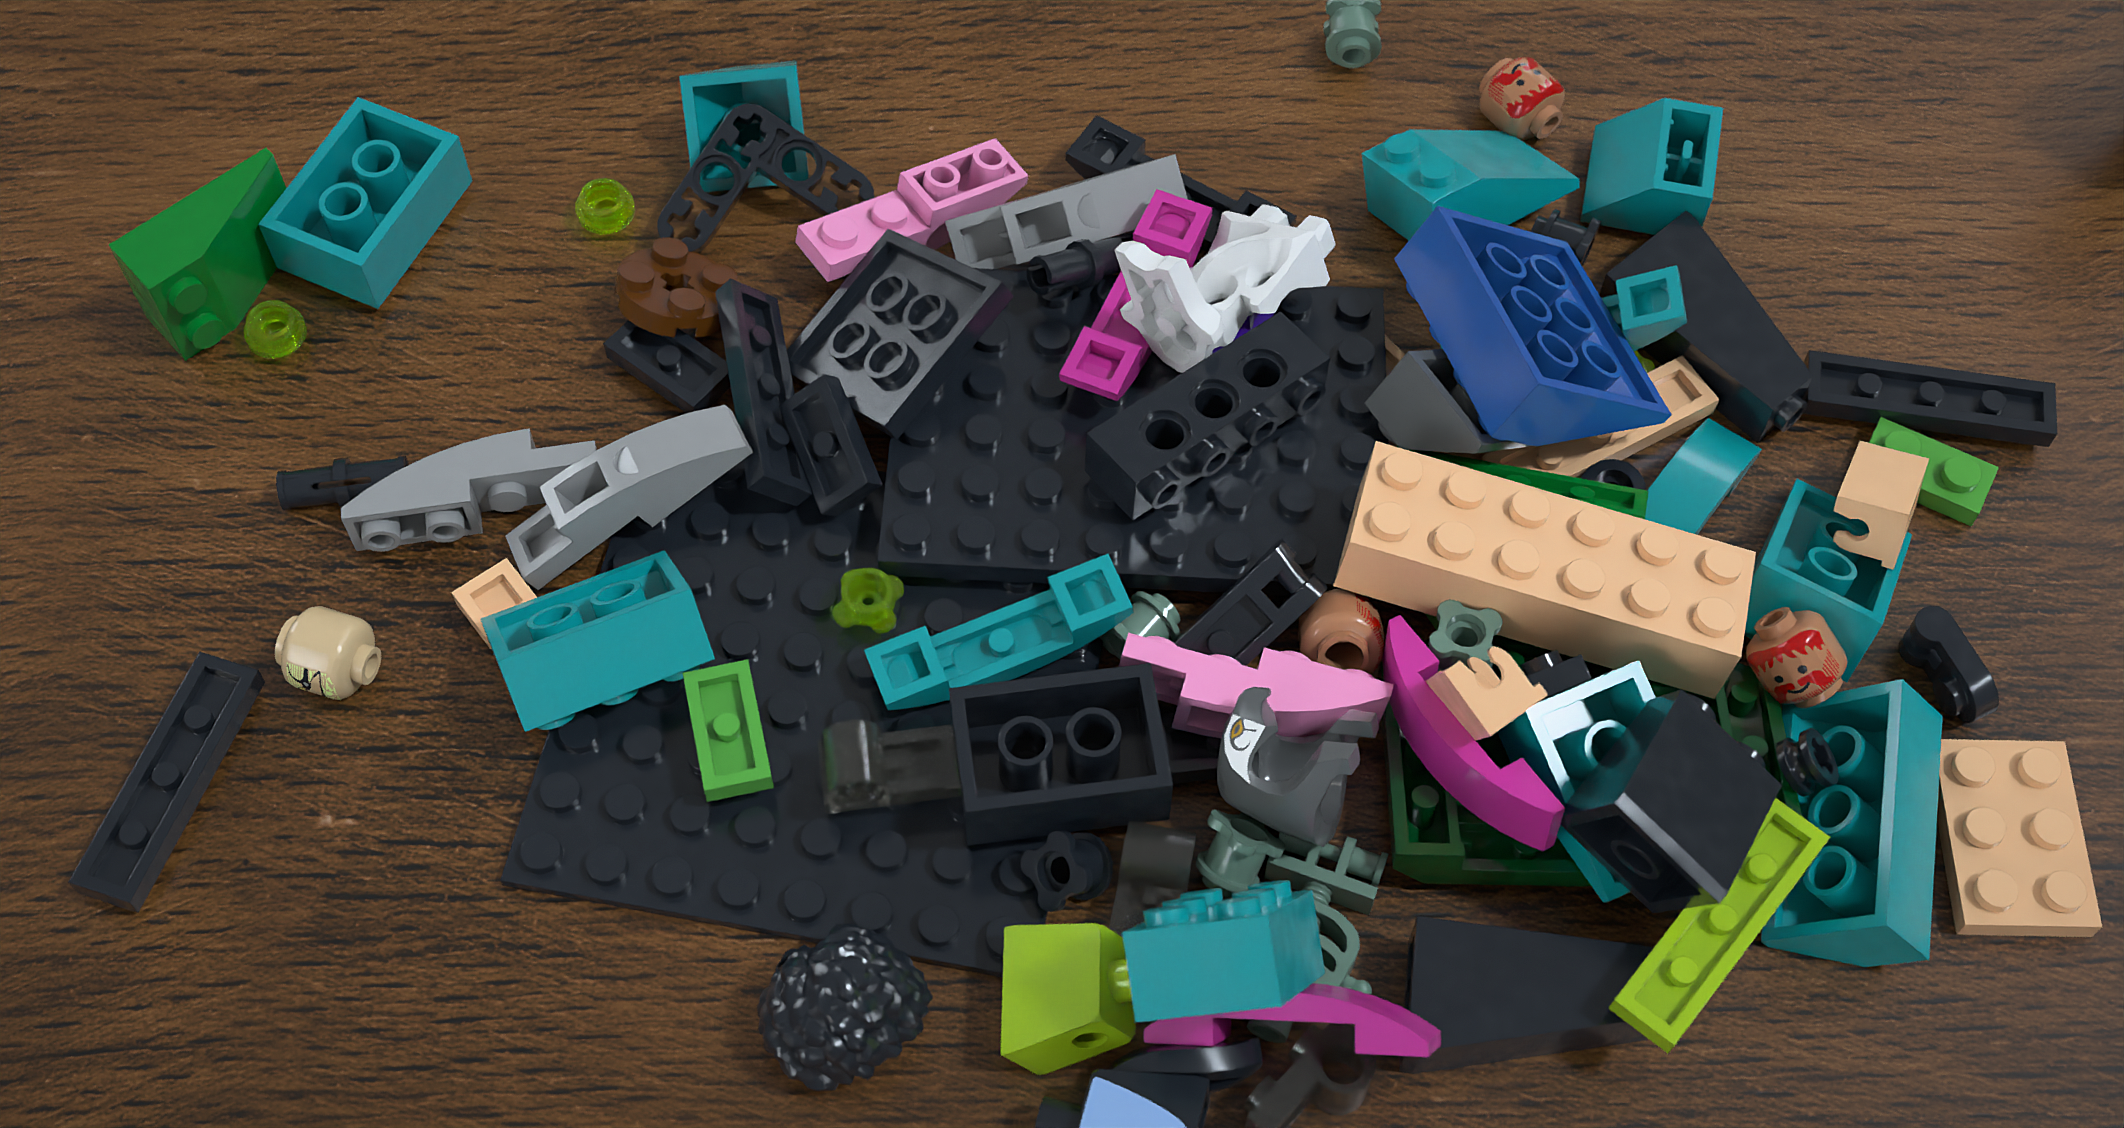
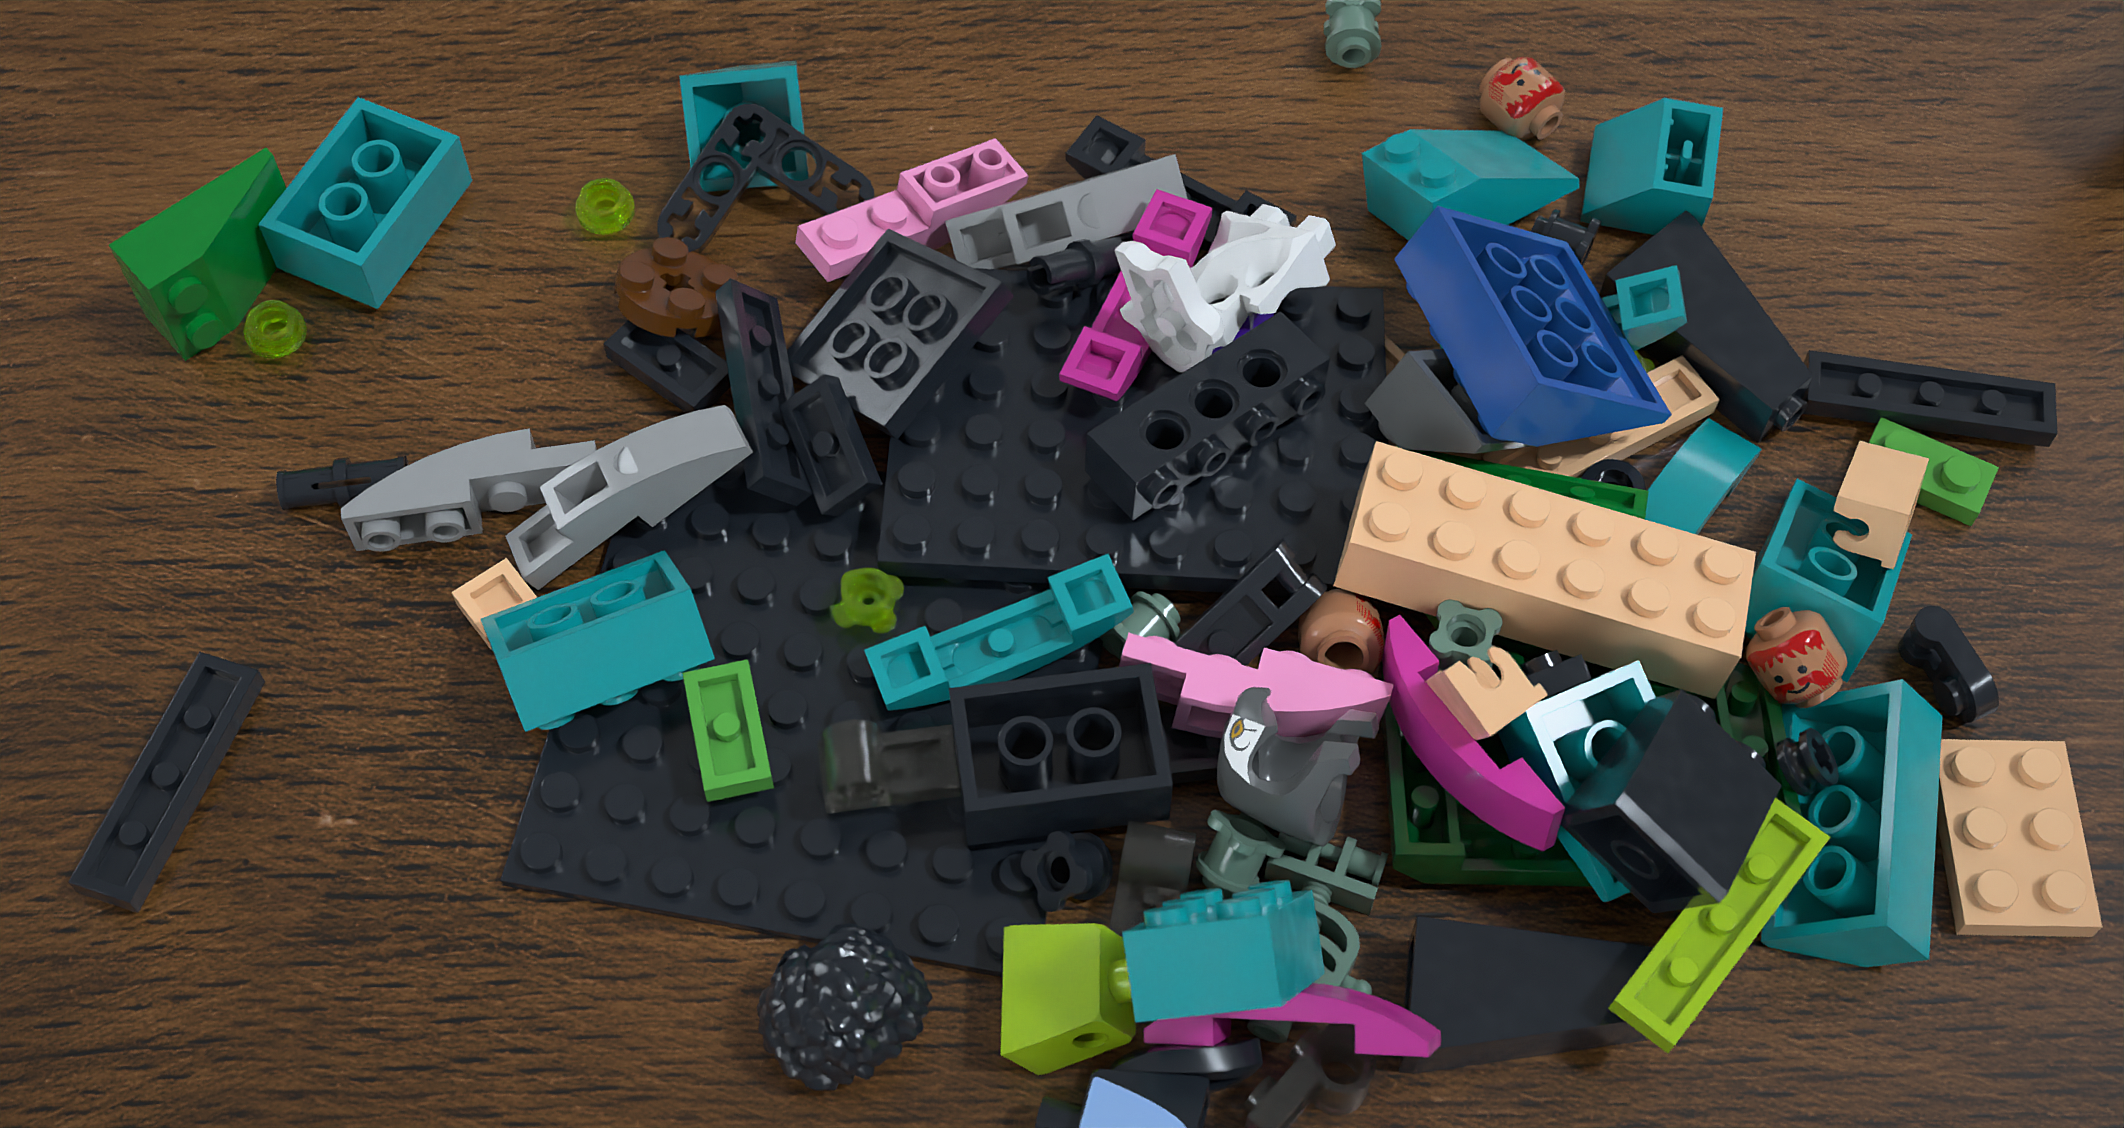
tan head [275,606,381,700] -> none

